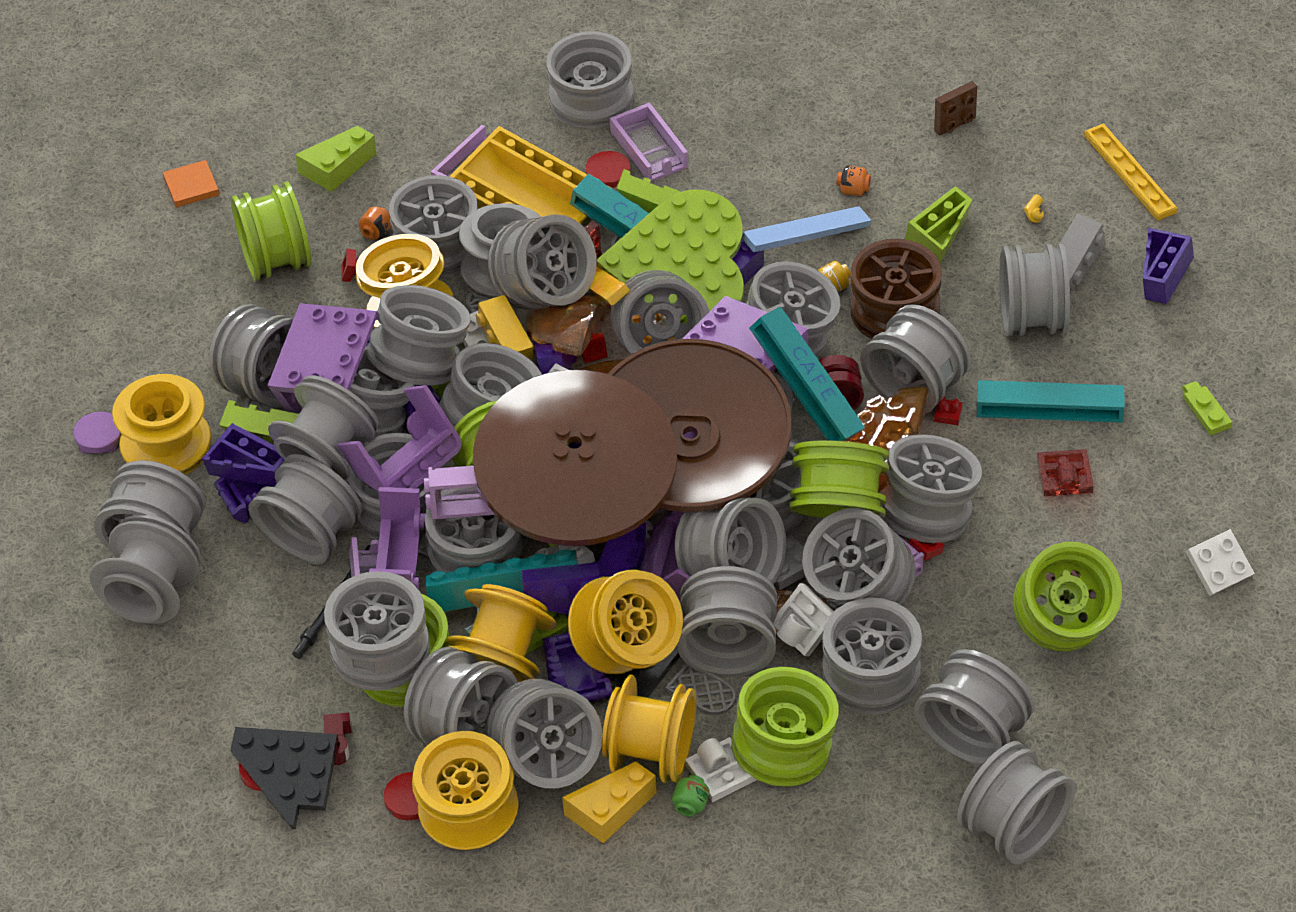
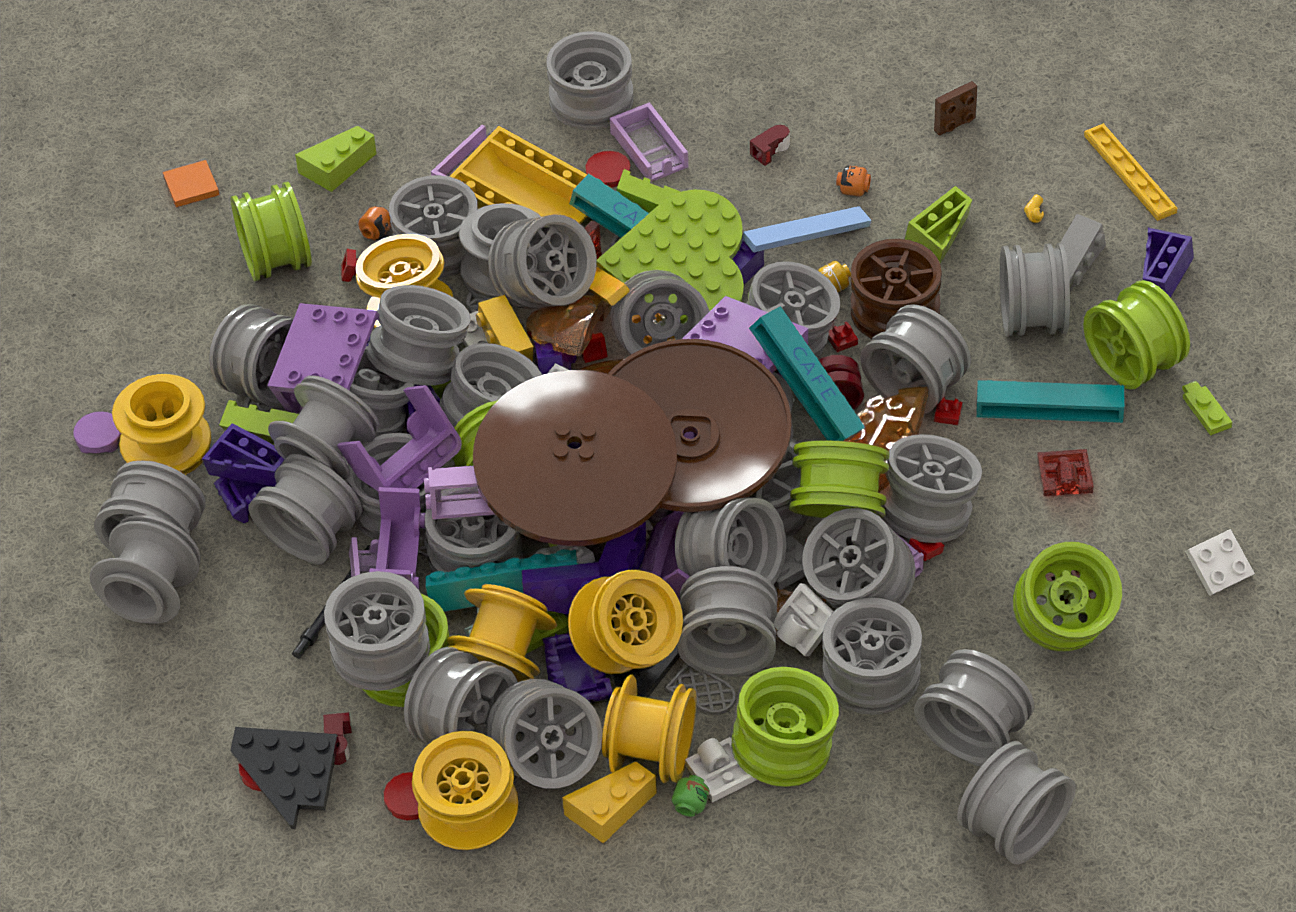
none -> dark red leg [750,125,790,166]
none -> red tile [828,322,858,353]
none -> lime wheel [1083,280,1190,390]

